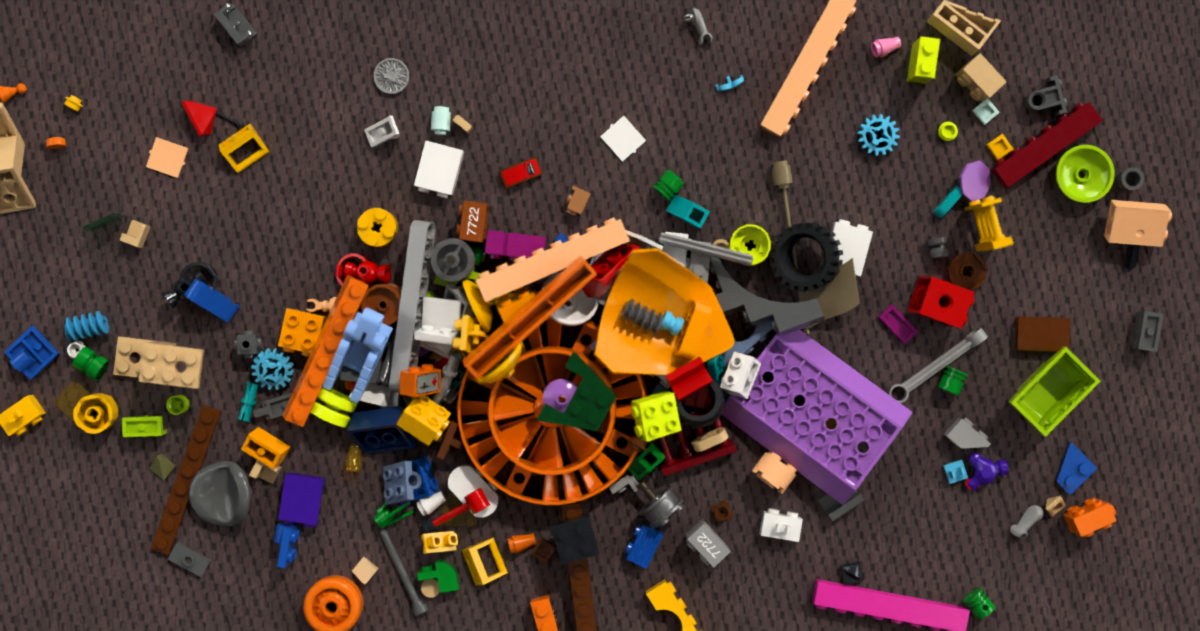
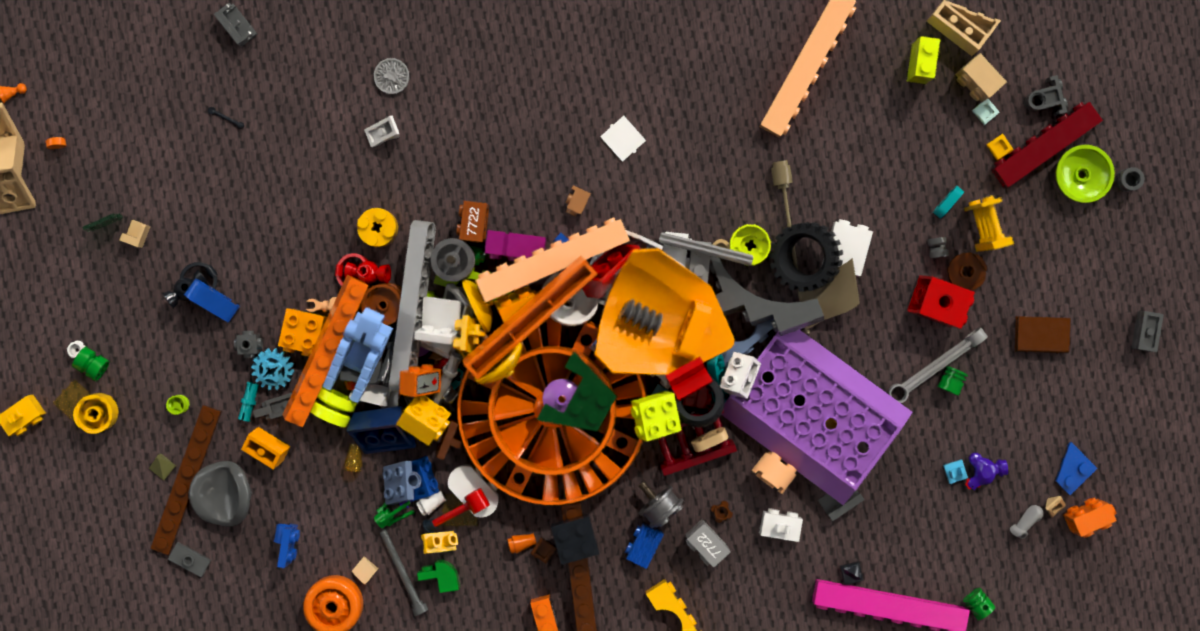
blue plate [4,326,60,380] -> none
yellow plate [64,95,83,112] -> none
dark azure piece [65,311,109,342] -> none
tan bracket [113,336,204,389] -> none
lime panel [122,415,167,437] -> none
light nougat piece [146,137,188,178] -> none
red slope [181,101,217,136] -> none
yellow tile [219,124,270,173] -> none
tan panel [249,460,282,484] -> none
dark purple panel [278,472,326,528] -> none
white brick [414,141,464,198] -> none
tan tile [421,578,439,598] -> none
light aqua brick [431,106,451,135] -> none
tan tile [453,115,473,134] -> none
yellow tile [462,537,508,586] -> none
slope [498,156,543,190] -> none
light grey bracket [609,473,639,494] -> none
reddish brown plate [628,436,647,453] -> none
green brick [628,442,665,481] -> none
green piece [653,169,685,201] -> none
medium azure wheel [660,310,684,337] -> none
teal slope [666,194,710,230] -> none
light grey piece [684,8,713,45] -> none
medium azure piece [715,75,744,91] -> none
medium azure gear [857,114,900,156] -> none
bright pink cone [871,37,901,58] -> none
magenta tile [878,304,918,345] -> none
neon yellow plate [938,122,958,141] -> none
light grey slope [943,417,991,449] -> none
medium lavender piece [959,160,991,201] -> none
lime container [1009,347,1101,437] -> none
light nougat piece [1104,200,1172,269] -> none

